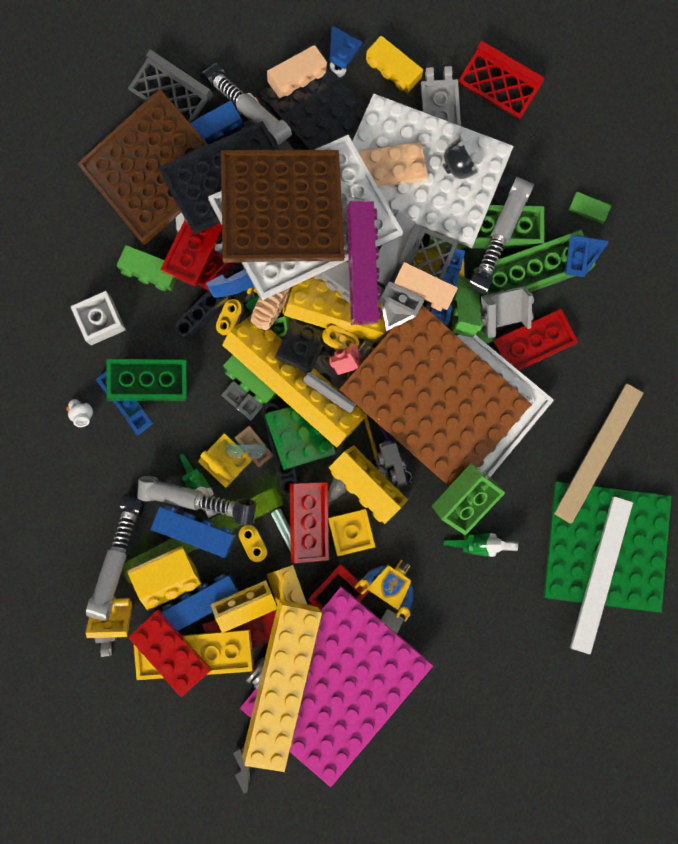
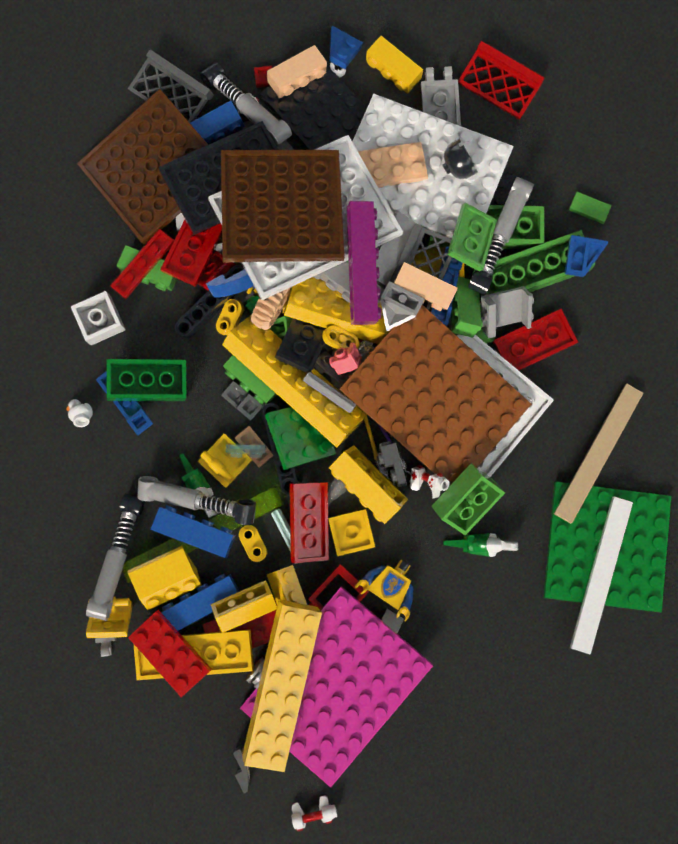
none -> red tile [110,229,174,299]
none -> red tile [254,65,272,88]
none -> white piece [291,795,337,831]
none -> white piece [410,465,449,498]
none -> bright green tile [447,203,497,271]

